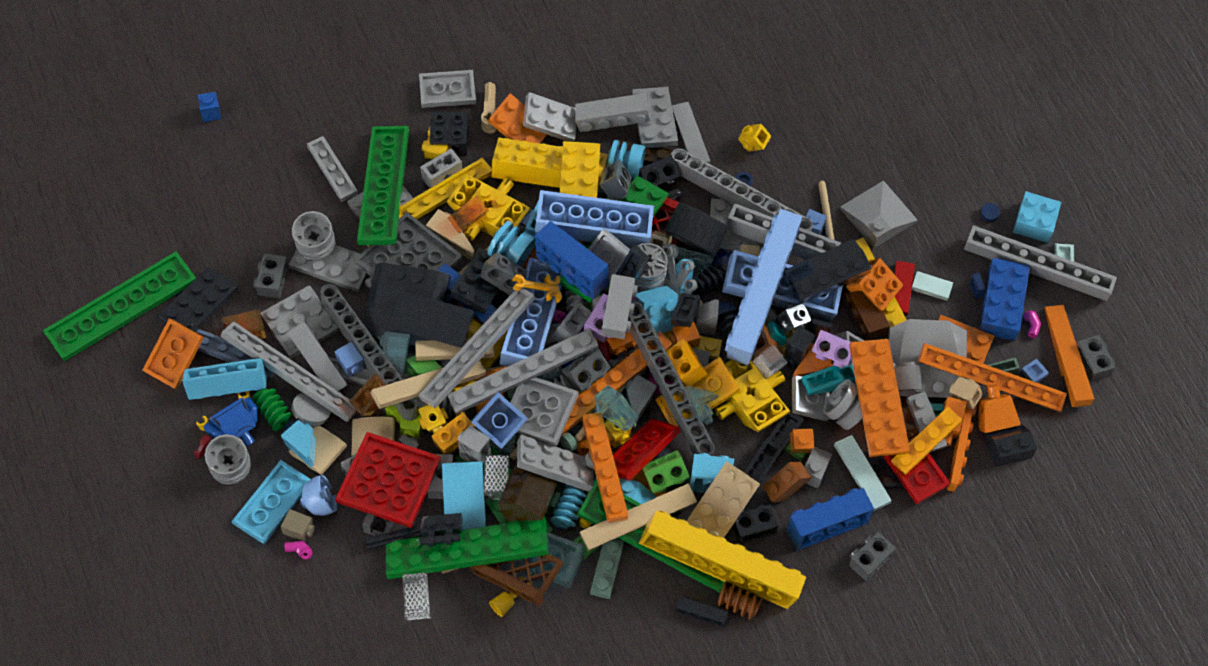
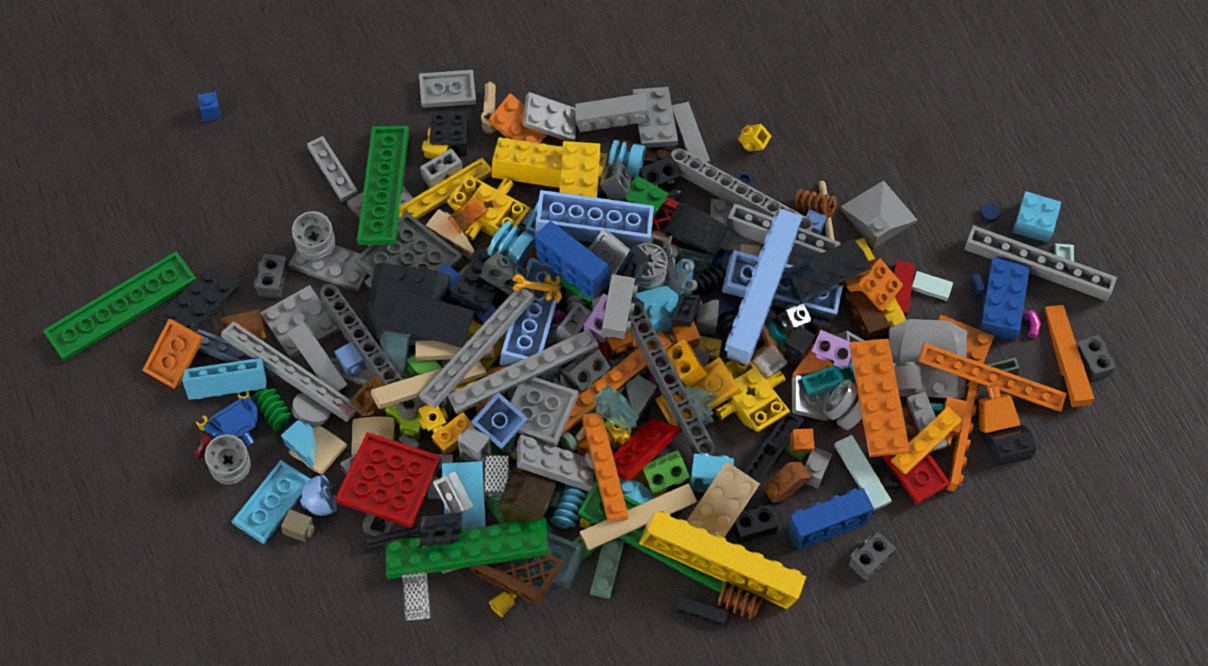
dark pink arm [285,541,313,560] -> none
tan brick [949,376,983,410] -> none
medium blue plate [1020,359,1049,383] -> none
none -> light grey slope [433,471,473,514]
none -> dark orange piece [795,189,837,218]

